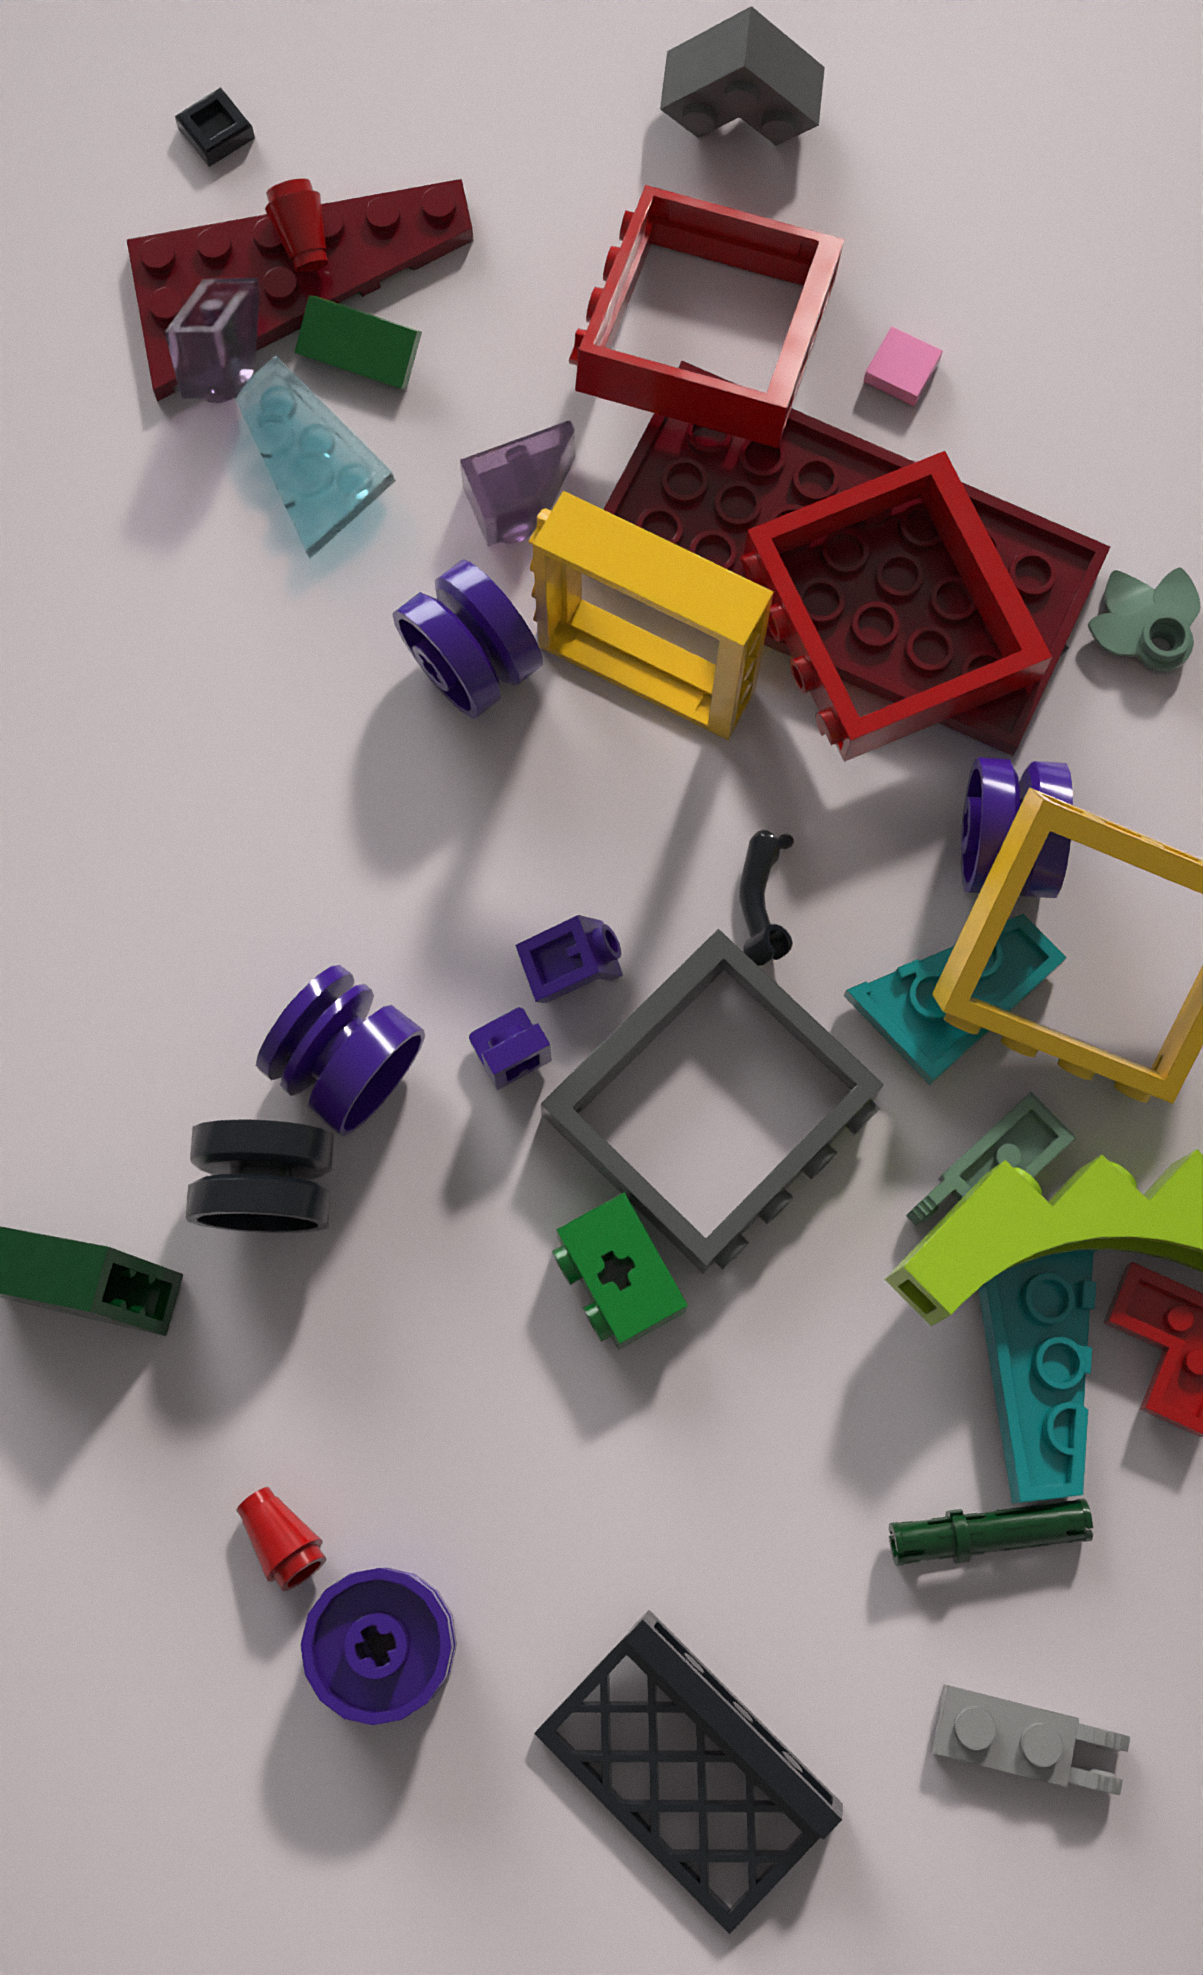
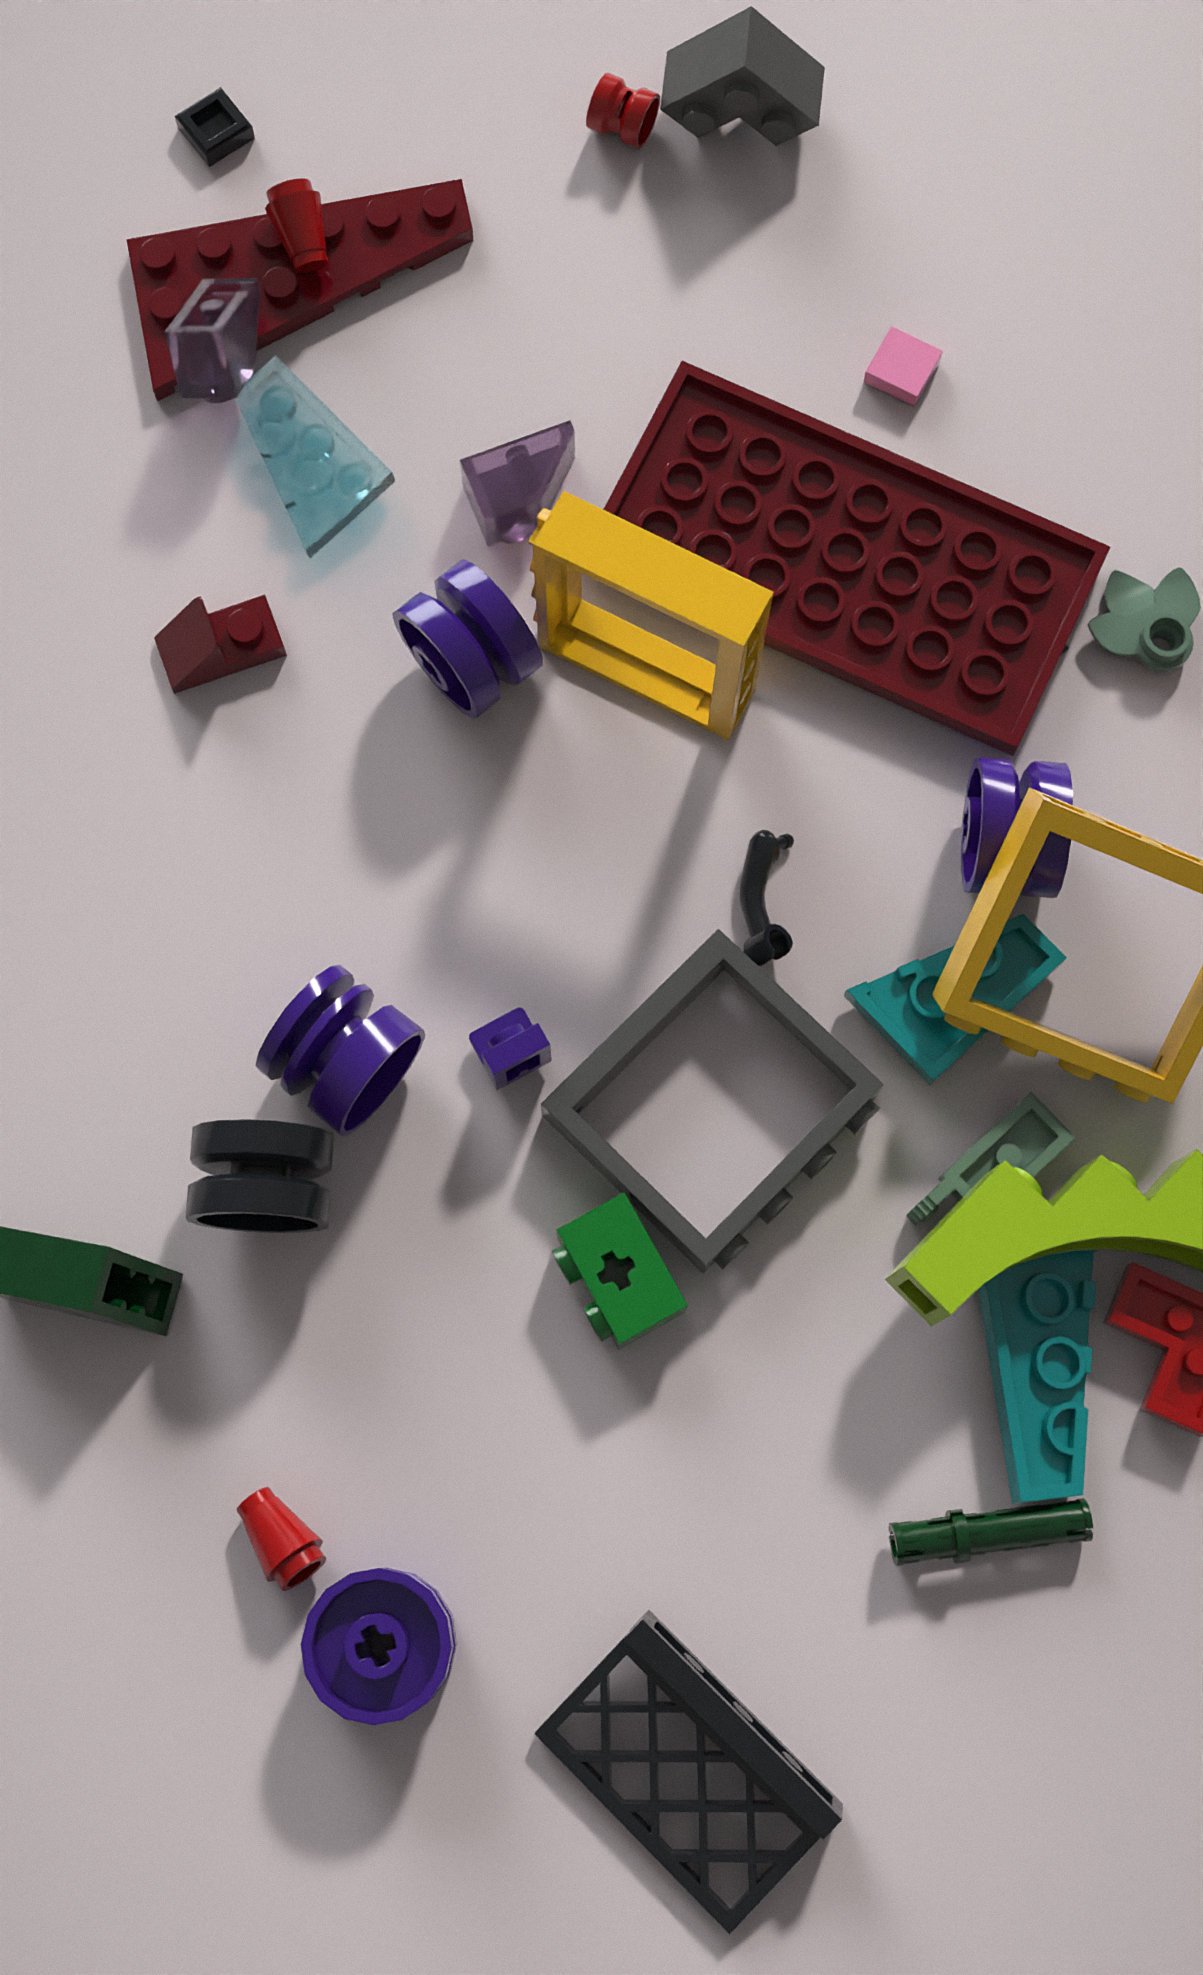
green tile [294,295,422,389] -> none
dark purple bracket [515,915,623,1003] -> none
red window [569,185,844,448] -> none
red window [739,451,1052,762] -> none
light grey hinge [931,1684,1130,1795] -> none
none -> dark red slope [154,594,287,694]
none -> red wheel [586,73,660,150]

